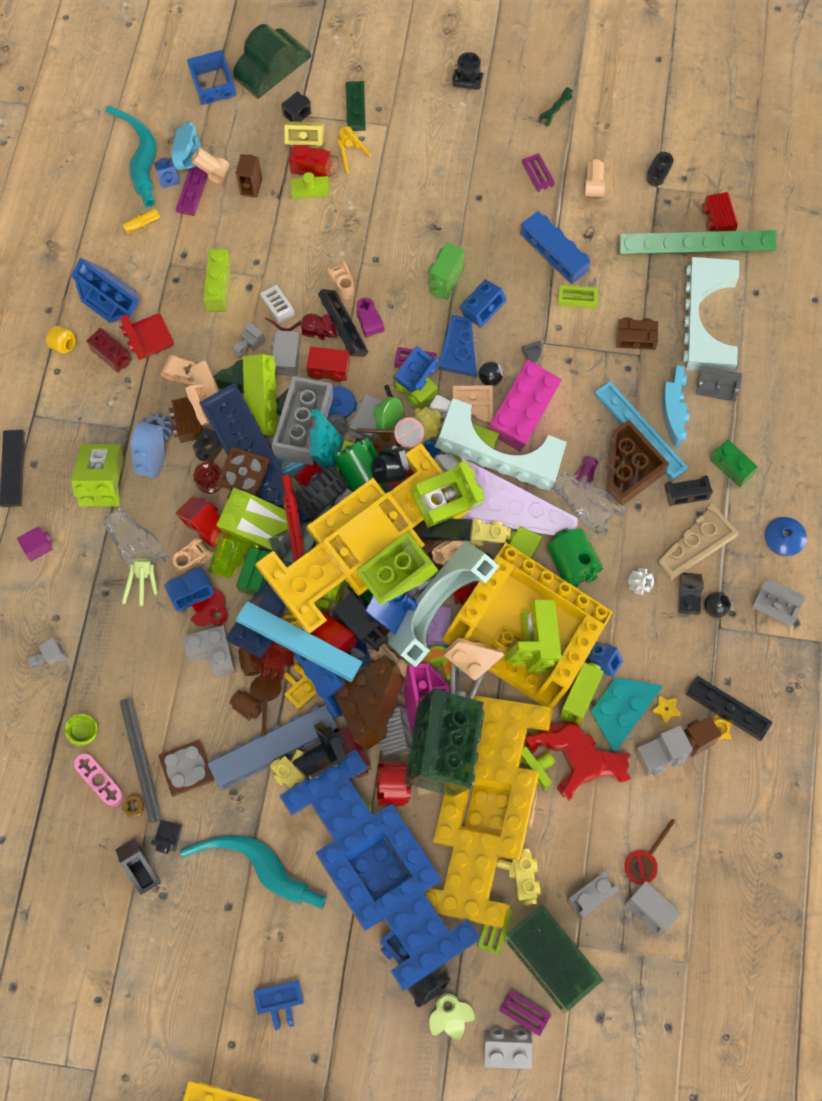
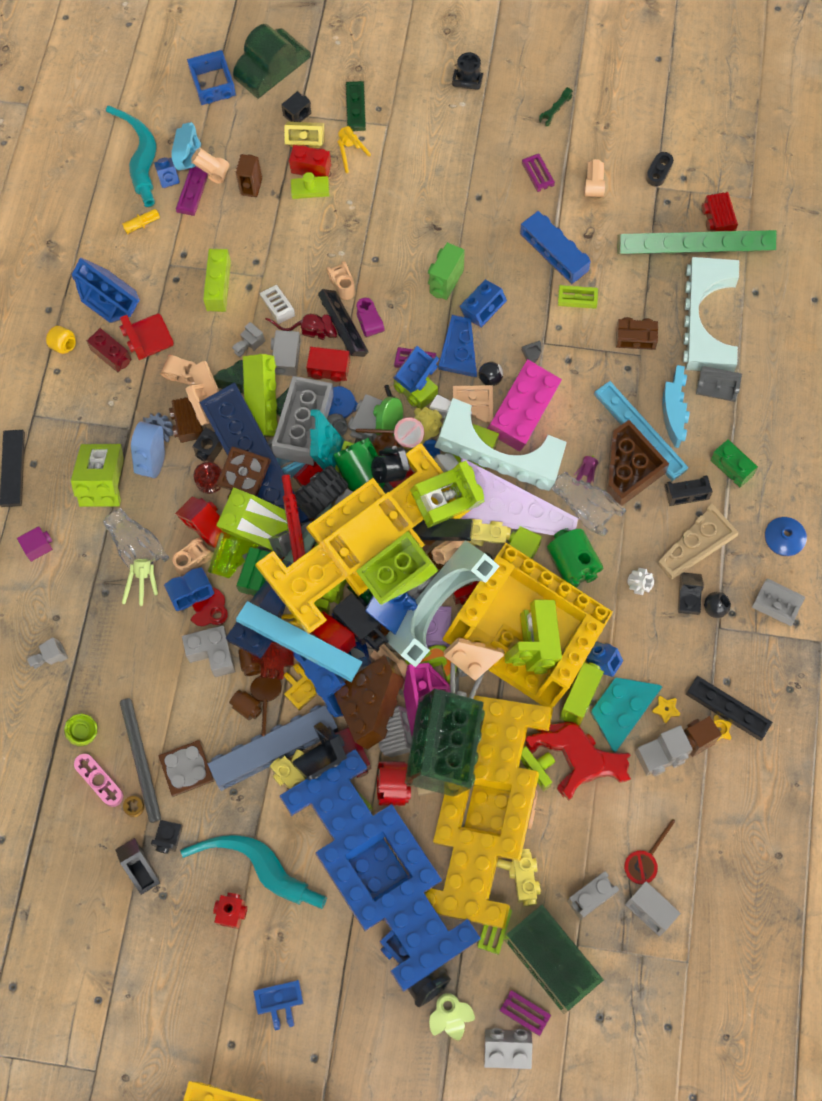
none -> red brick [213,892,248,929]

